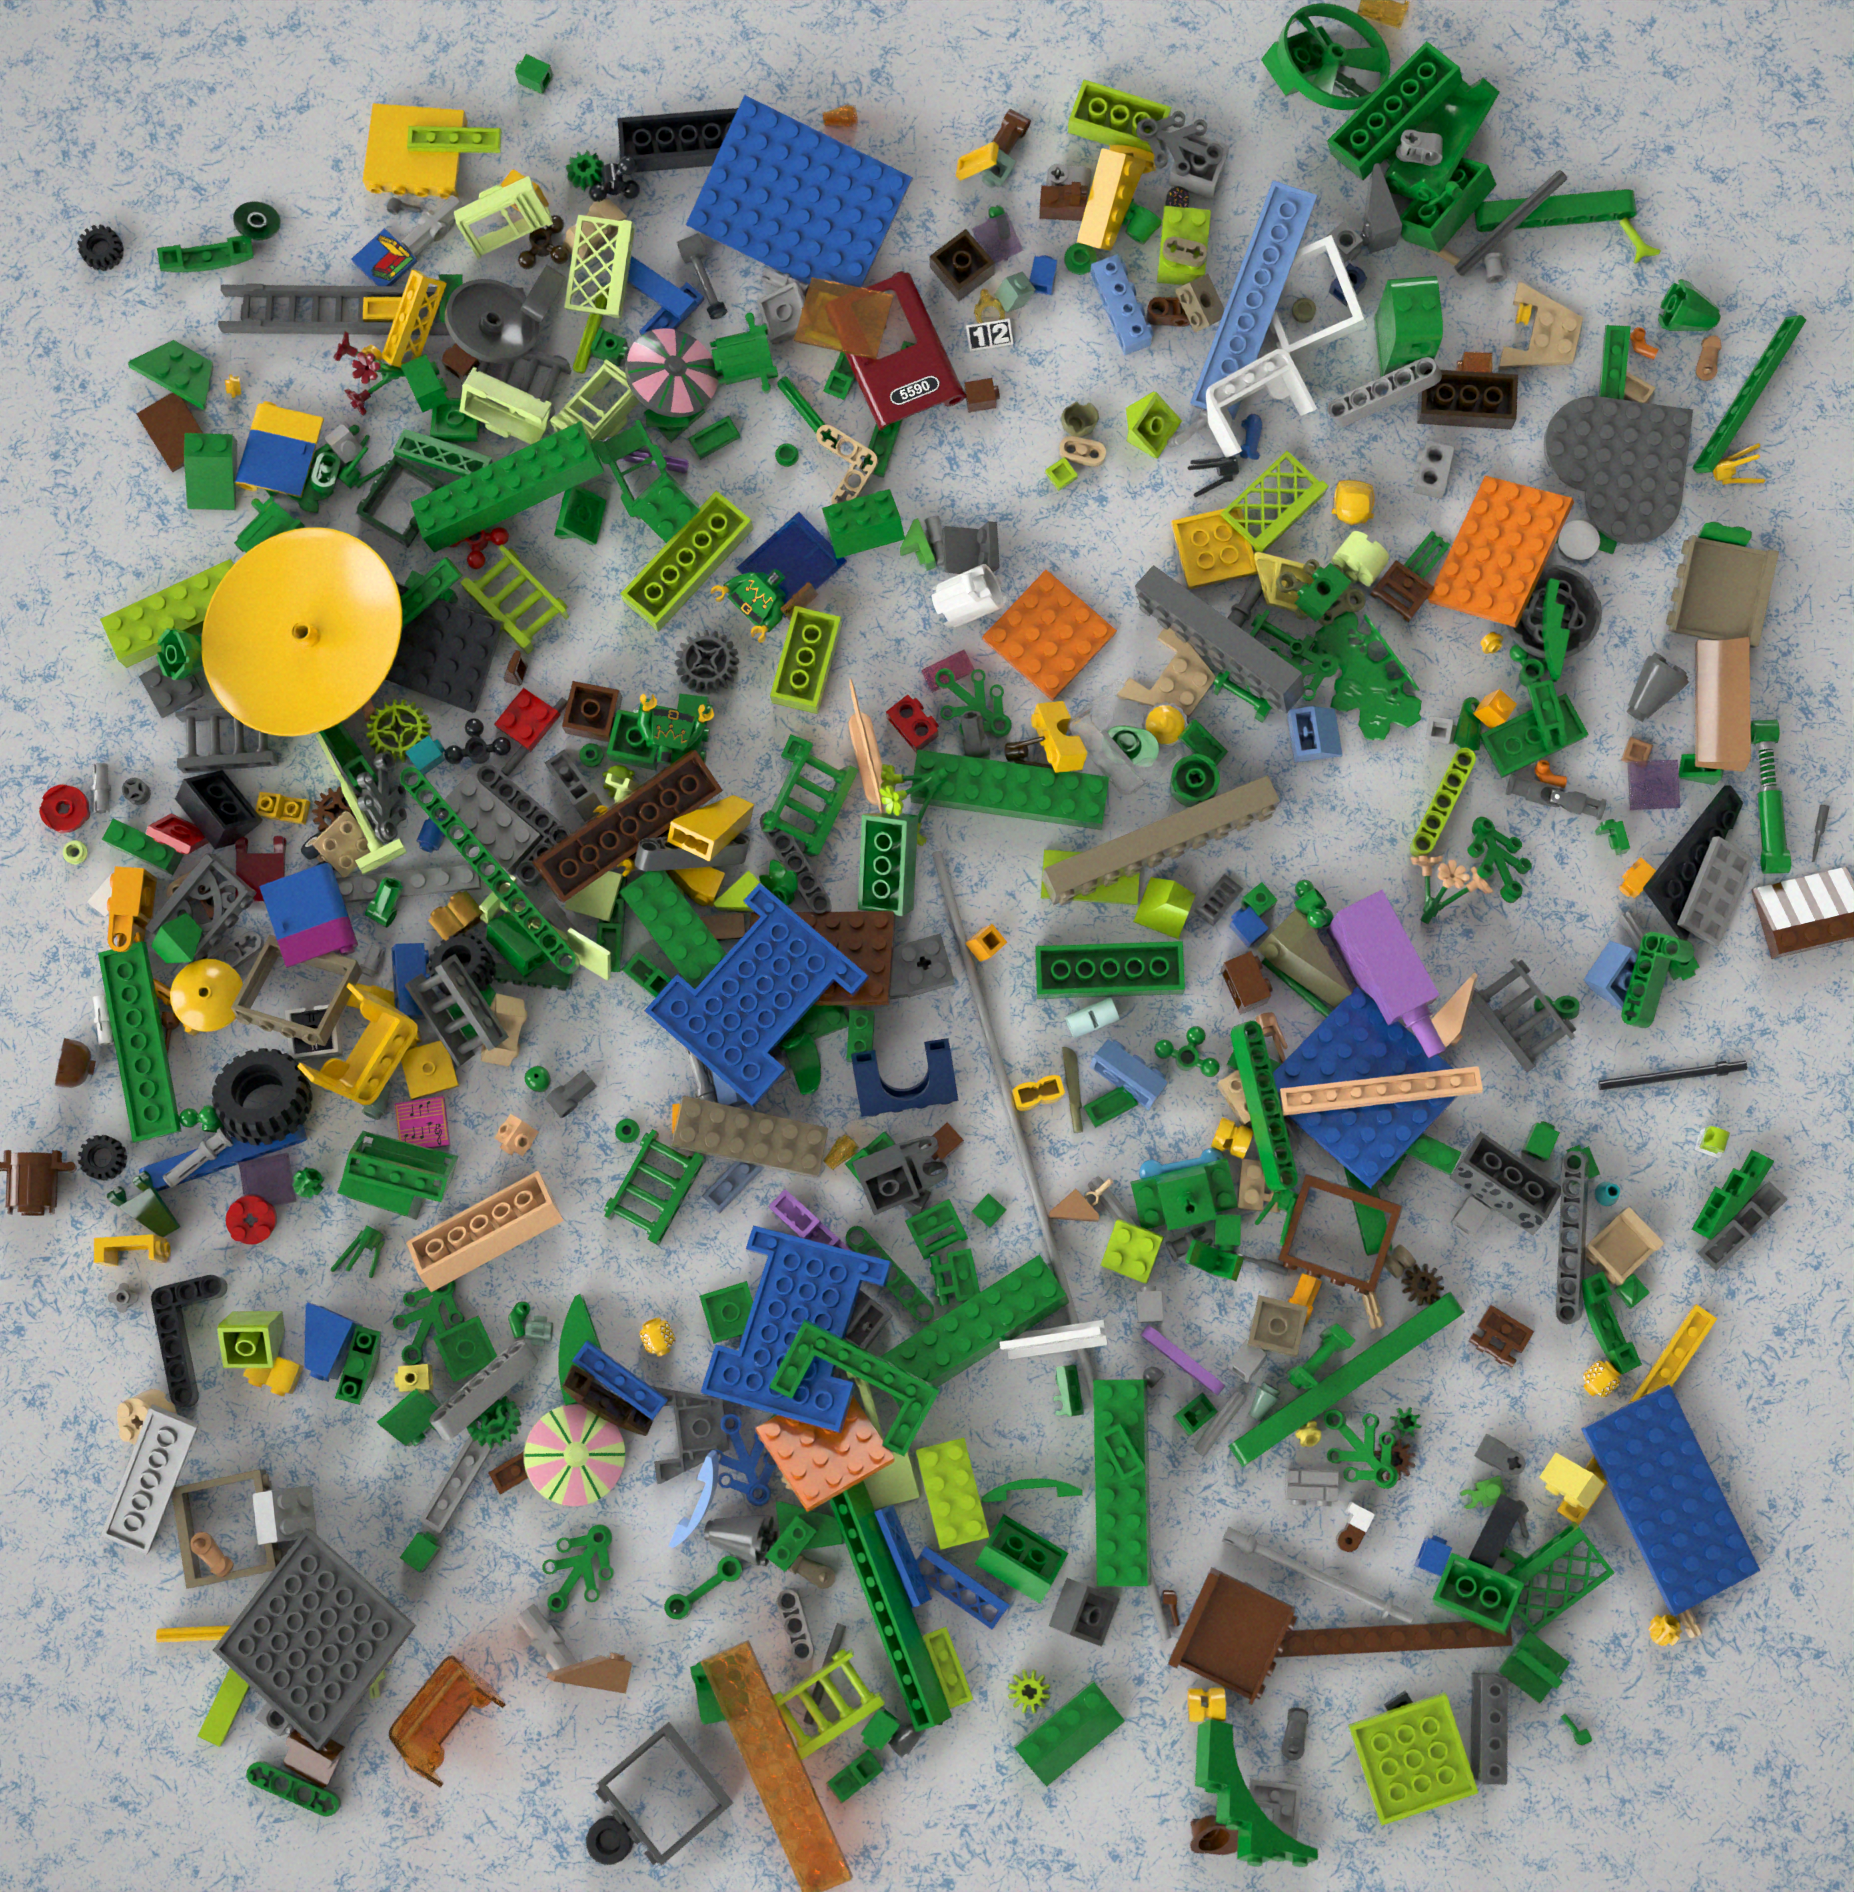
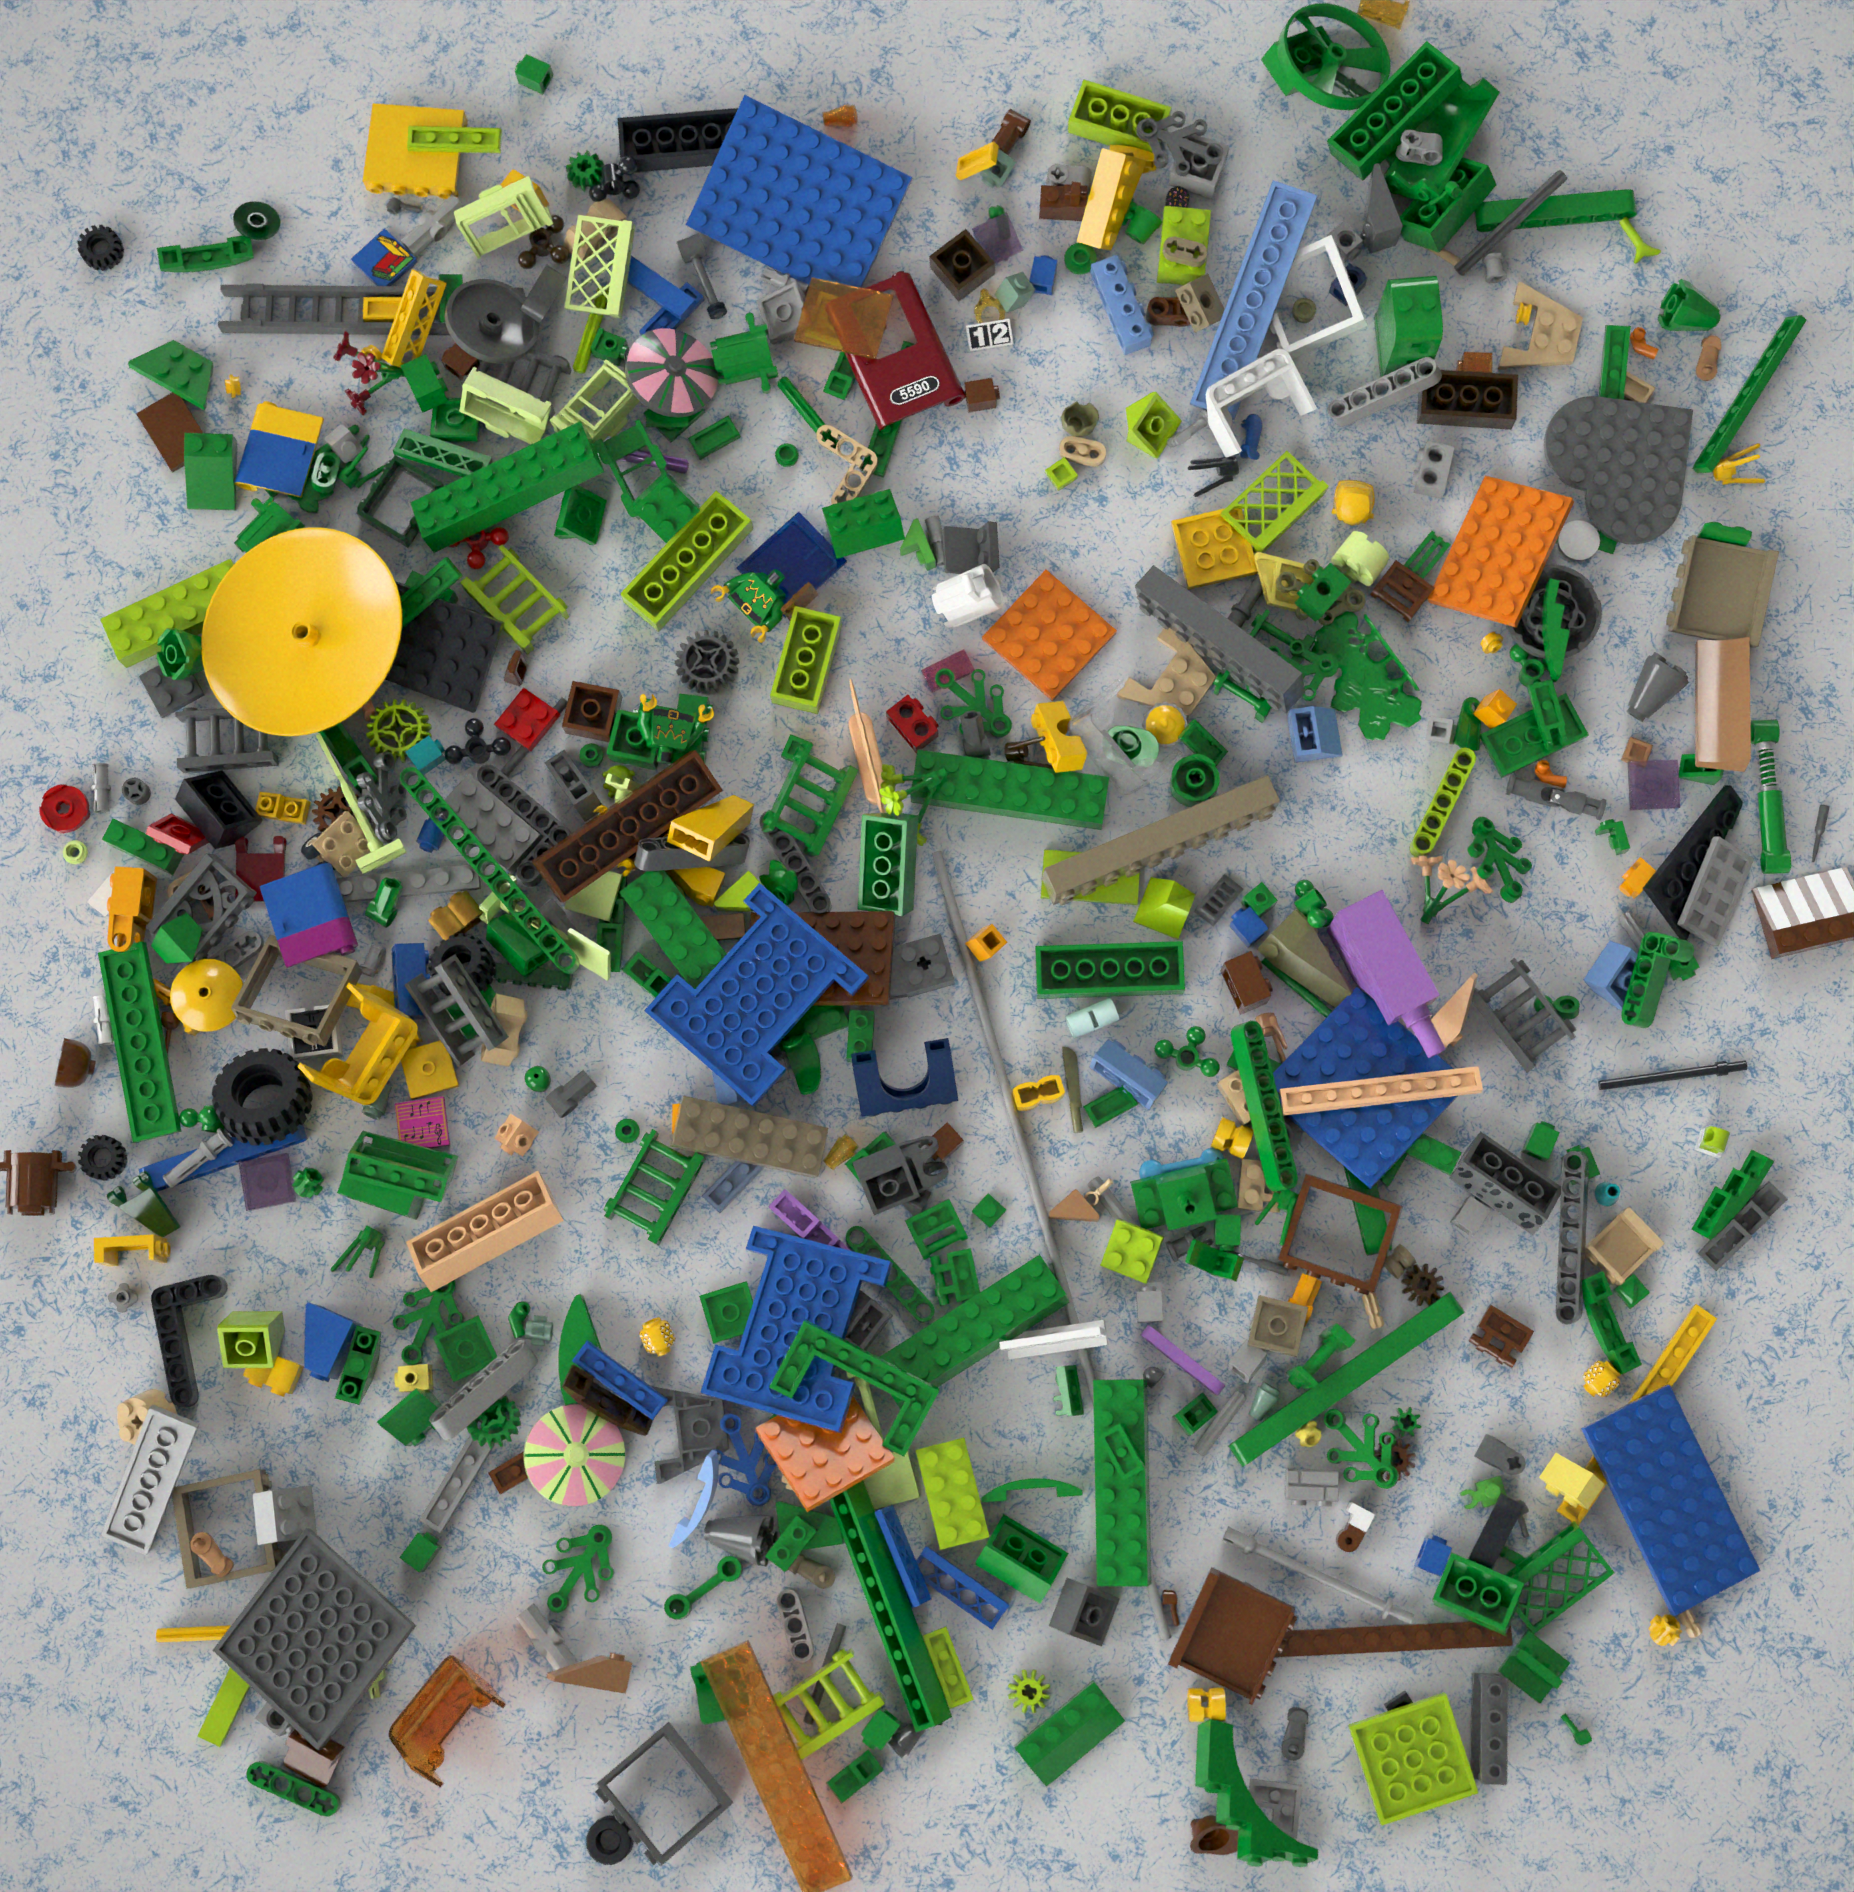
red plate [225,1194,277,1245] -> none
light grey pin [685,1048,718,1103] -> none

